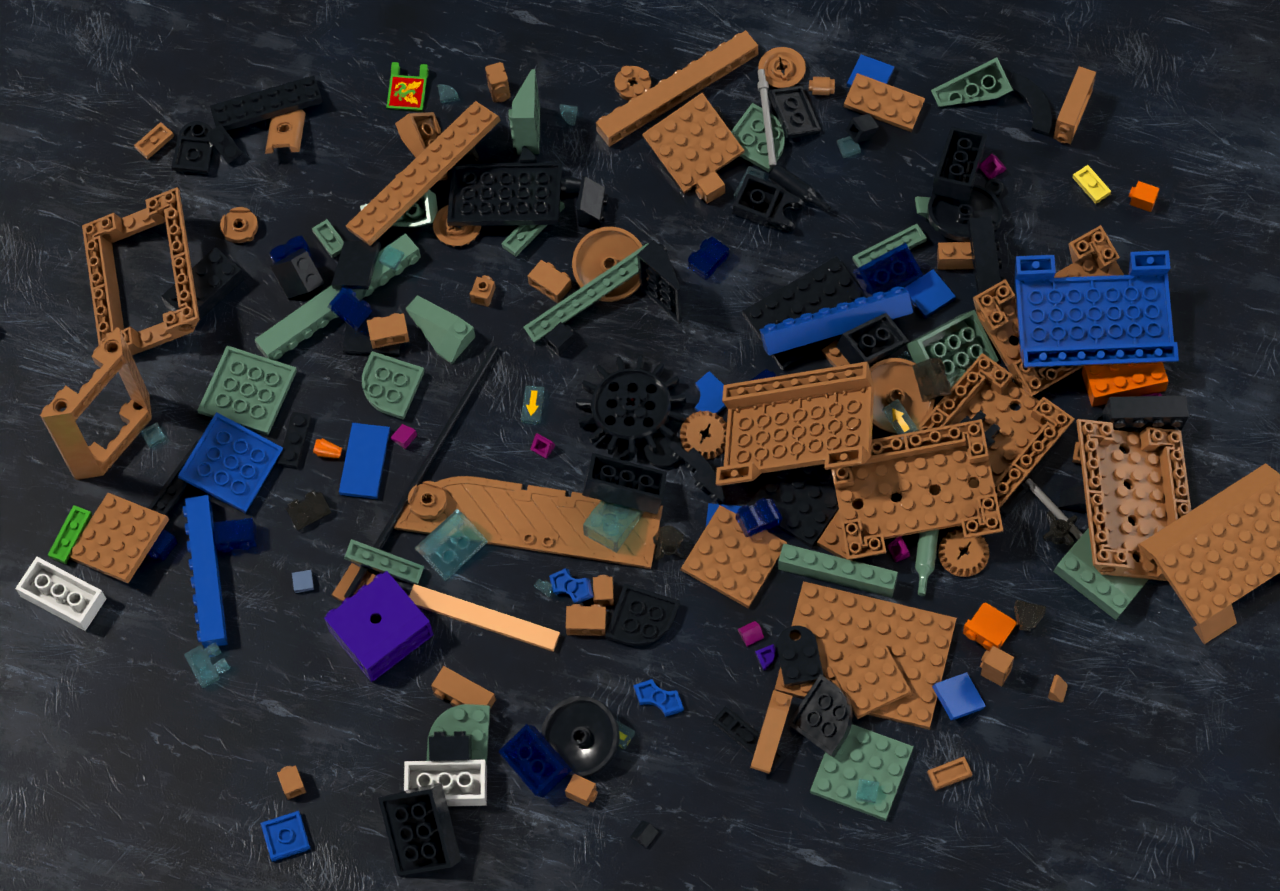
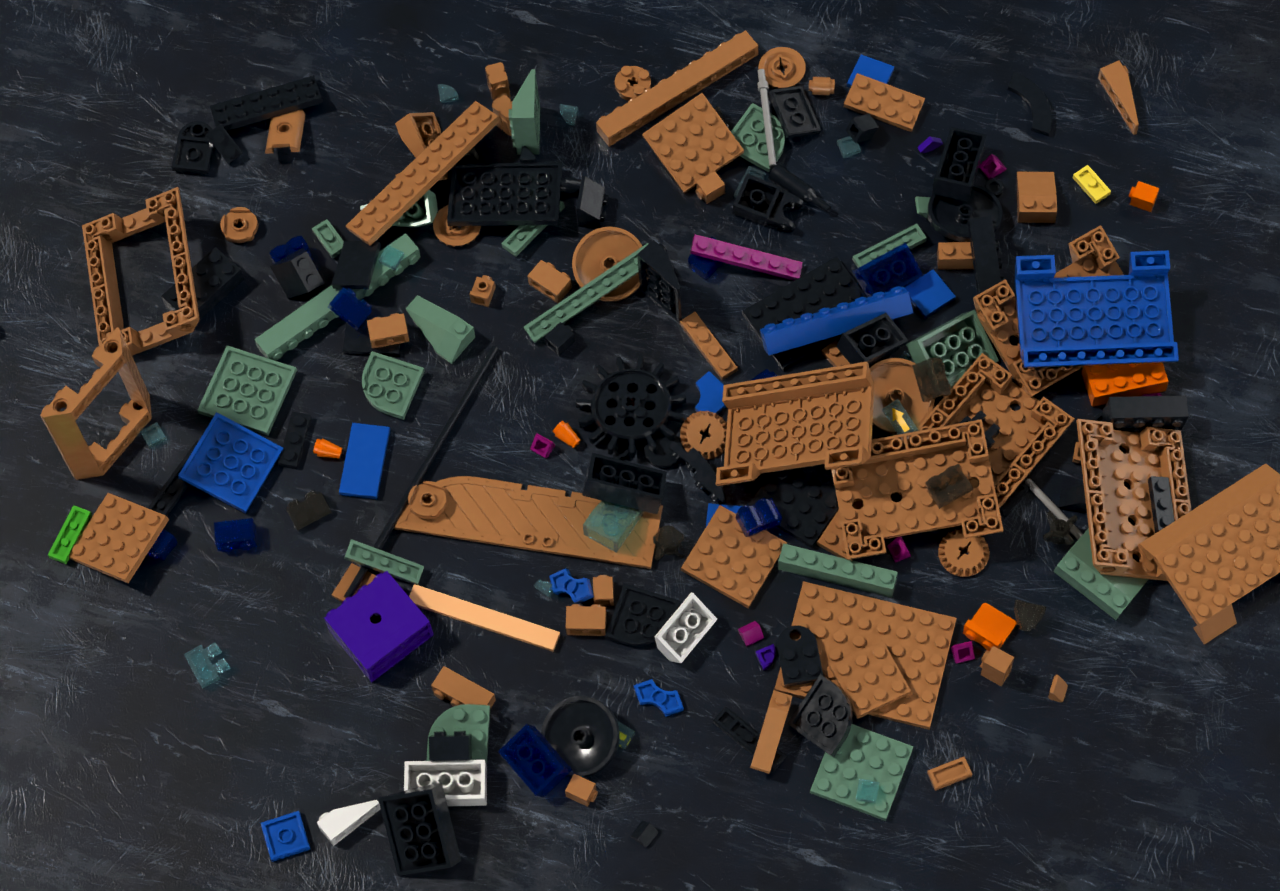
white brick [15,557,106,631] -> none
medium nougat plate [134,122,174,160] -> none
blue brick [183,495,228,648] -> none
medium nougat brick [277,765,306,800] -> none
sand blue tile [292,570,314,593] -> none
flag [386,62,429,112] -> none
magenta slope [390,424,417,449] -> none
clear light blue slope [415,508,488,581] -> none
clear light blue tile [521,386,545,424] -> none
sand green piece [915,529,939,596] -> none
sand green wedge [931,57,1013,107] -> none
blue tile [932,672,986,721] -> none
medium nougat piece [1053,66,1096,144] -> none
none -> white slope [317,800,381,846]
none -> medium nougat brick [492,95,512,136]
none -> orange cone [552,421,581,448]
none -> white slope [655,592,717,663]
none -> medium nougat plate [680,312,738,380]
none -> magenta plate [690,234,803,281]
none -> dark purple tile [917,136,943,153]
none -> clear smoke bracket [925,464,973,509]
none -> magenta slope [951,641,975,664]
none -> medium nougat slope [1017,172,1057,223]
none -> medium nougat slope [1098,60,1139,135]
none -> black plate [1148,476,1175,533]

